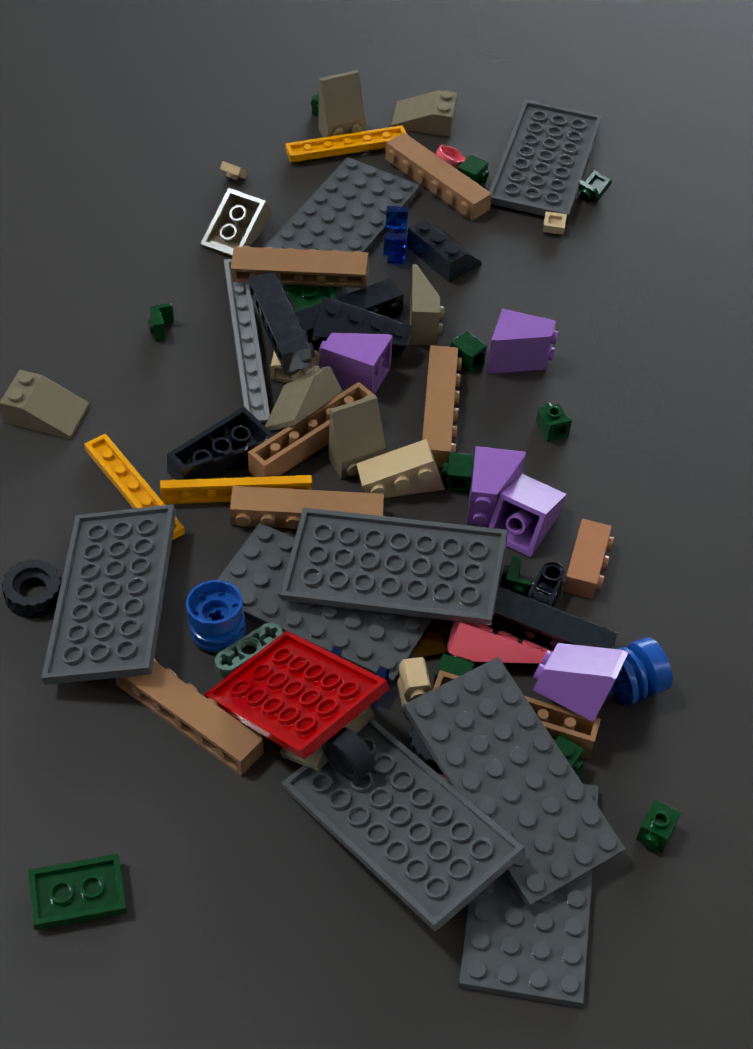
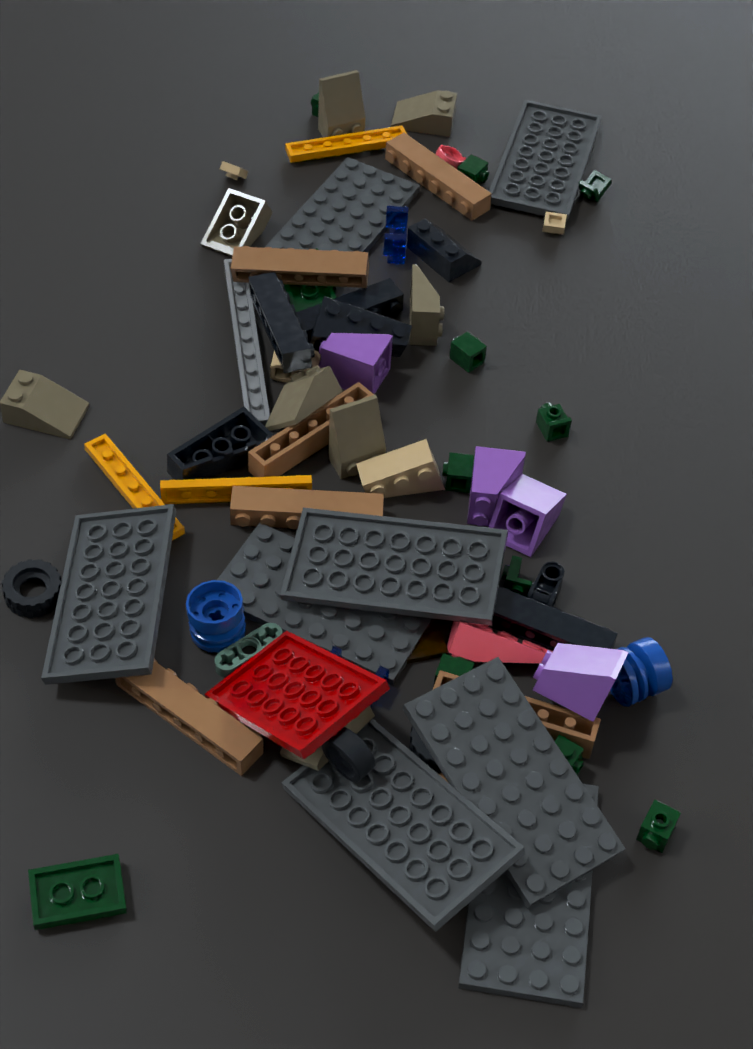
dark green bracket [147,303,174,342] -> none
tan brick [397,657,432,717] -> none
medium nougat brick [422,345,462,467] -> none
medium lavender slope [487,309,559,374] -> none
nougat brick [563,519,614,599] -> none

